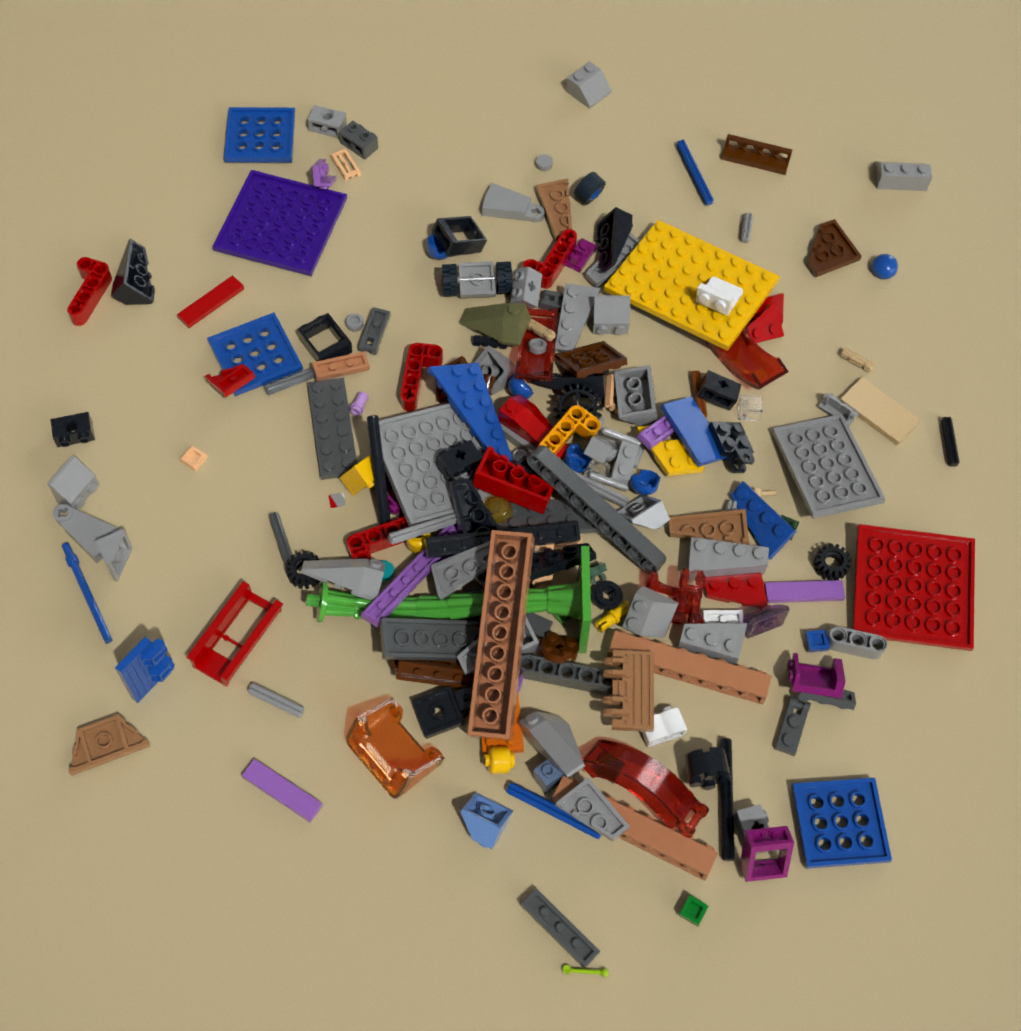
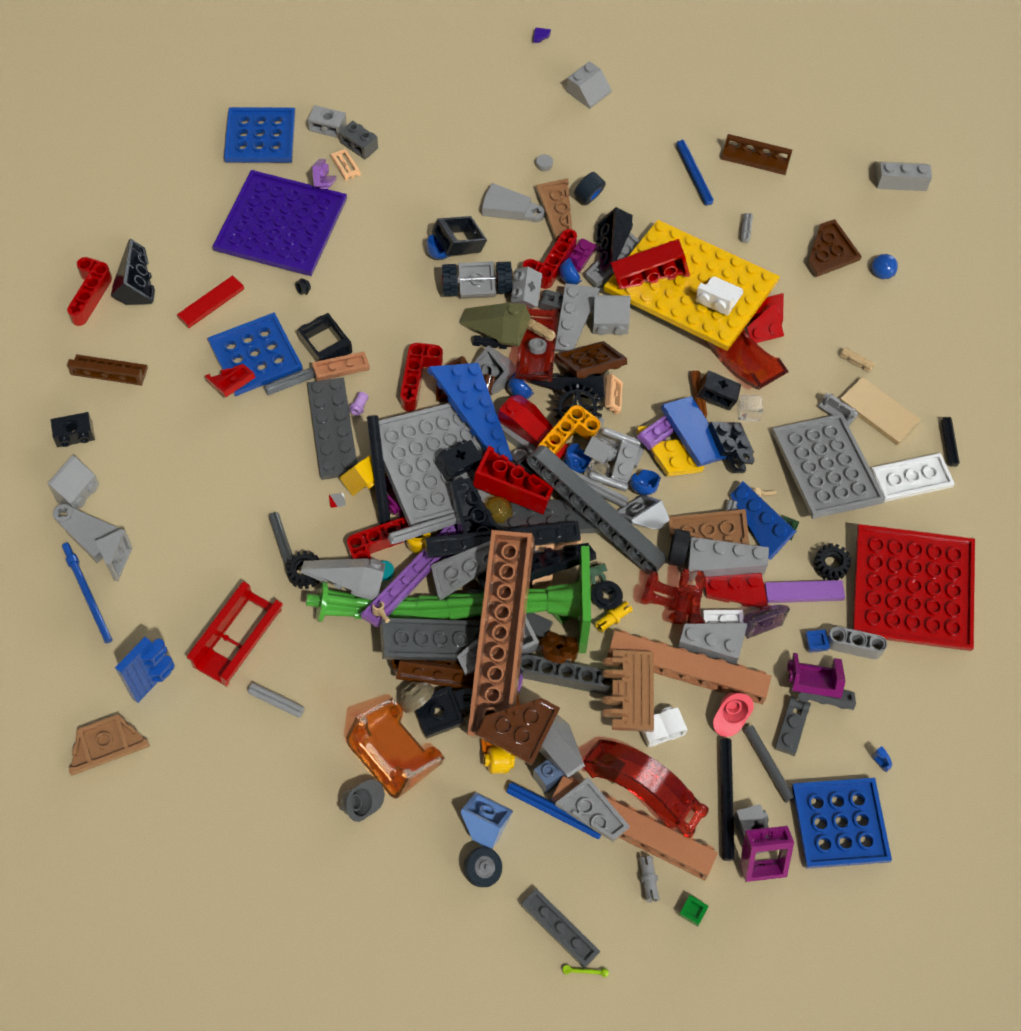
light nougat tile [180,446,208,471] -> none
medium lavender tile [241,759,323,823] -> none
light grey tile [346,314,364,332] -> none
dark grey plate [359,307,391,355] -> none
light grey slope [614,365,658,426] -> none
light grey slope [622,586,679,638] -> none
black brick [684,747,731,790] -> none
none -> reddish brown fence [67,354,148,386]
none -> black plate [295,278,311,295]
none -> dark grey piece [339,779,385,822]
none -> tan hand [372,602,390,623]
none -> dark tan piece [400,681,434,713]
none -> black wheel [463,847,502,887]
none -> reddish brown plate [475,698,560,765]
none -> dark purple tile [533,27,551,43]
none -> blue hair [559,258,582,285]
none -> red wedge [611,239,690,289]
none -> light grey pin [639,856,660,903]
none -> black tyre [668,529,690,567]
none -> coral piece [713,692,754,737]
none -> dark grey piece [744,725,794,803]
none -> white tile [871,453,955,502]
none -> blue tile [872,746,892,772]

